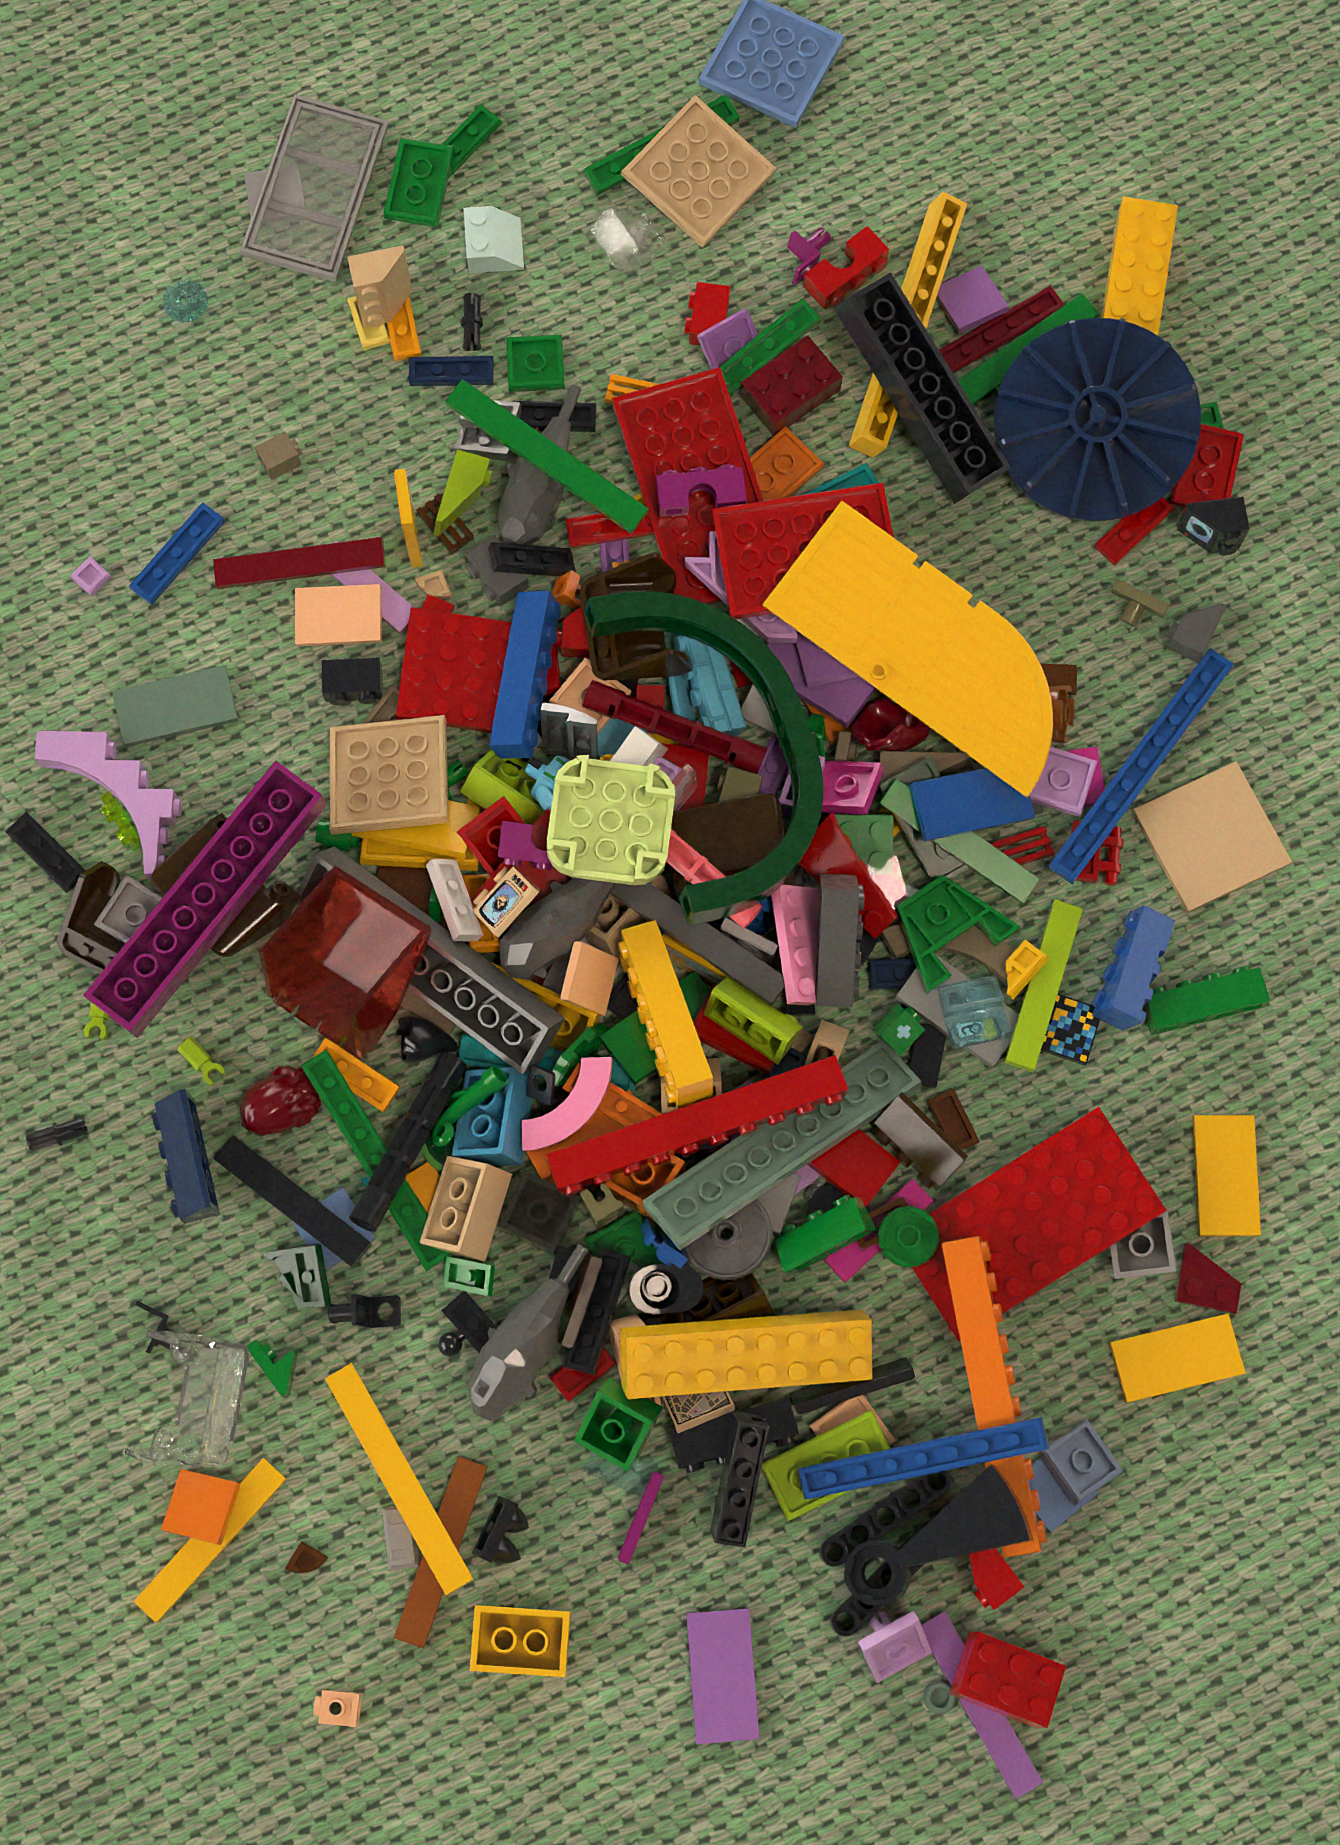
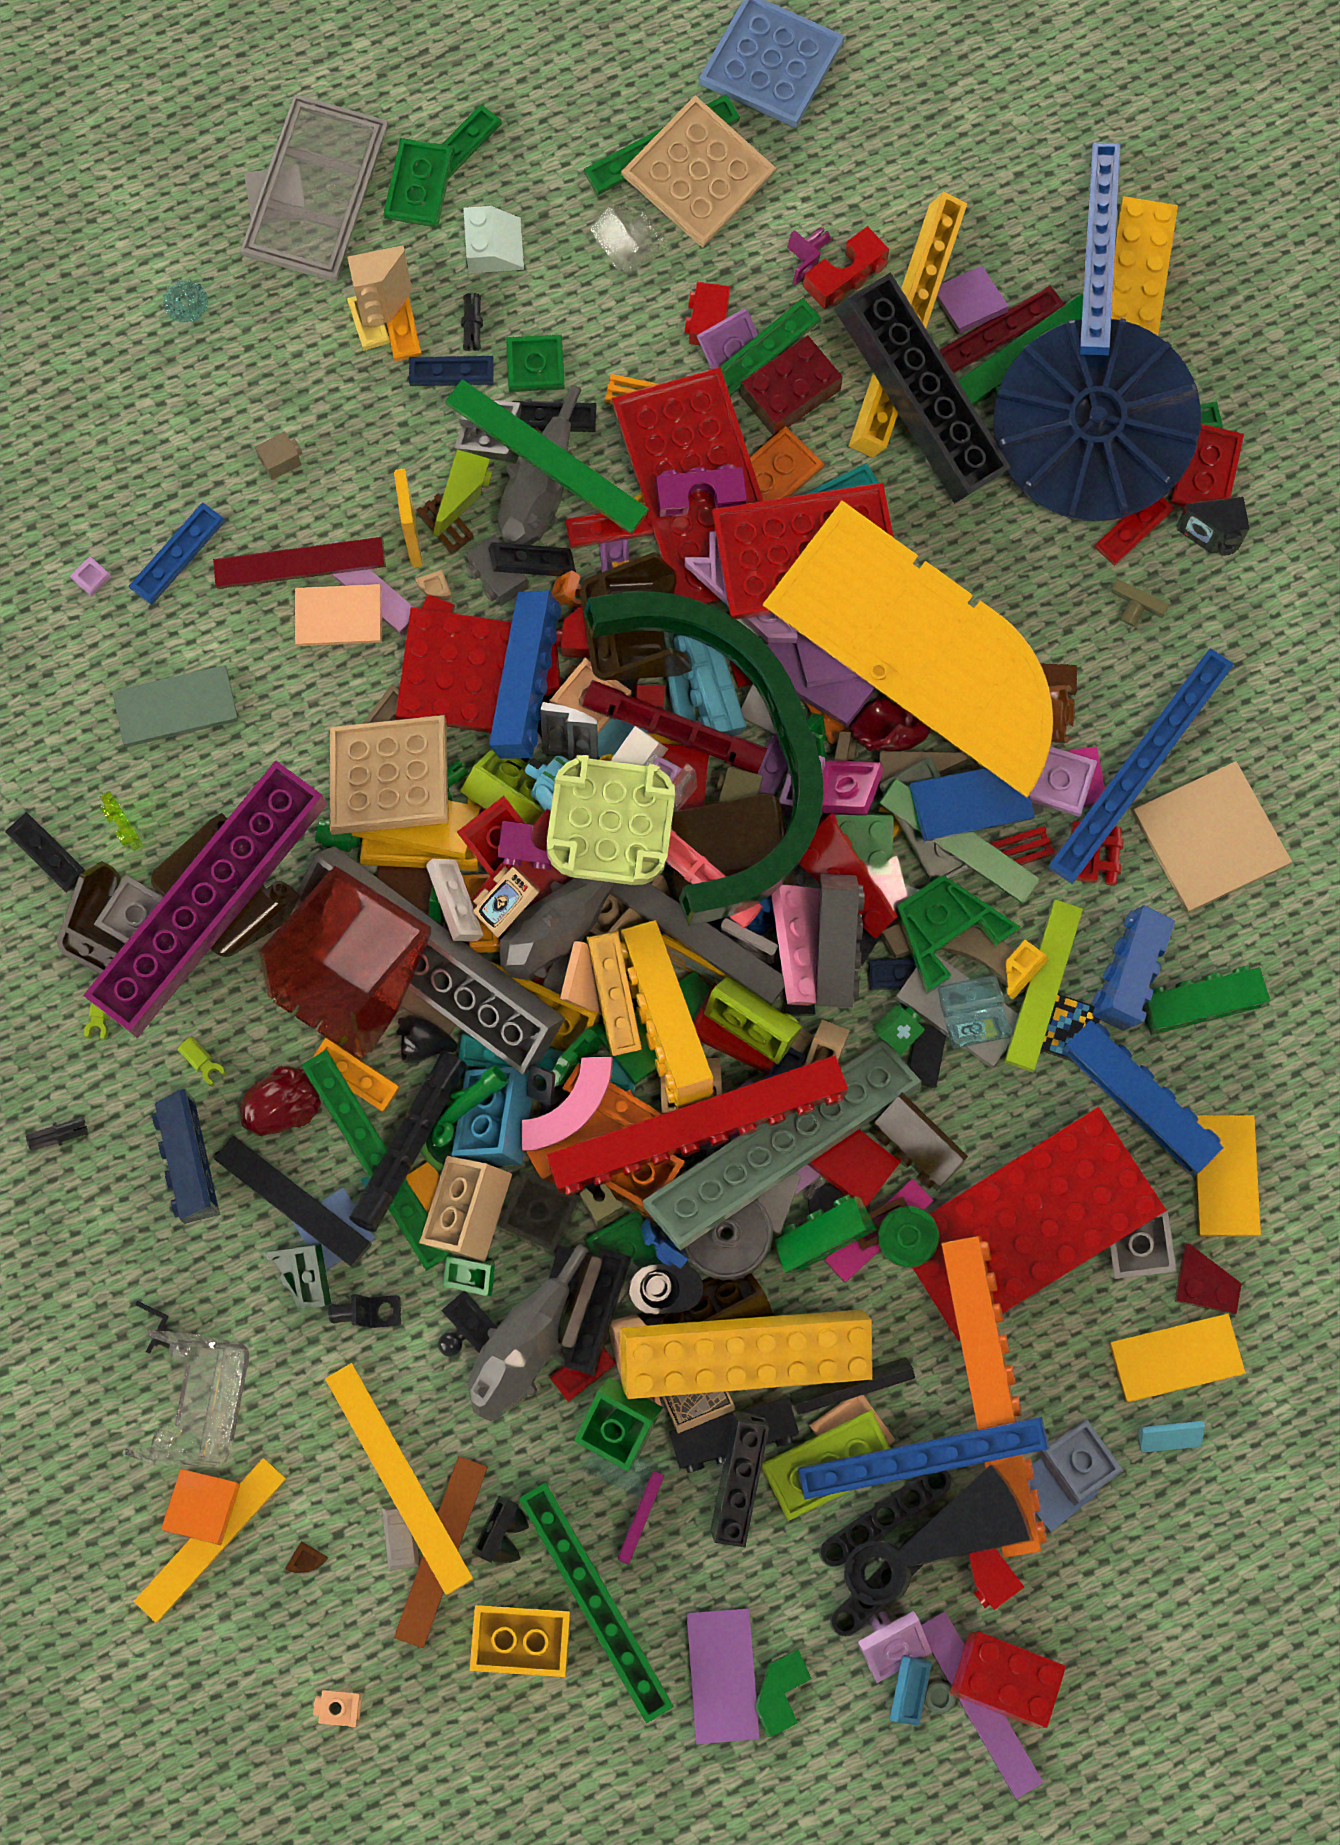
lavender arch [35,731,182,881] -> none
green slope [246,1339,298,1399] -> none
black brick [322,657,383,705] -> none
reddish brown tile [926,1088,980,1151] -> none
dark grey slope [1166,603,1227,663] -> none
none -> green brick [518,1482,674,1724]
none -> yellow tile [587,931,642,1056]
none -> green tile [754,1650,812,1737]
none -> dark azure tile [890,1656,932,1726]
none -> blue brick [1062,1020,1224,1178]
none -> plate [1080,142,1121,355]
none -> medium azure slope [1138,1421,1205,1453]

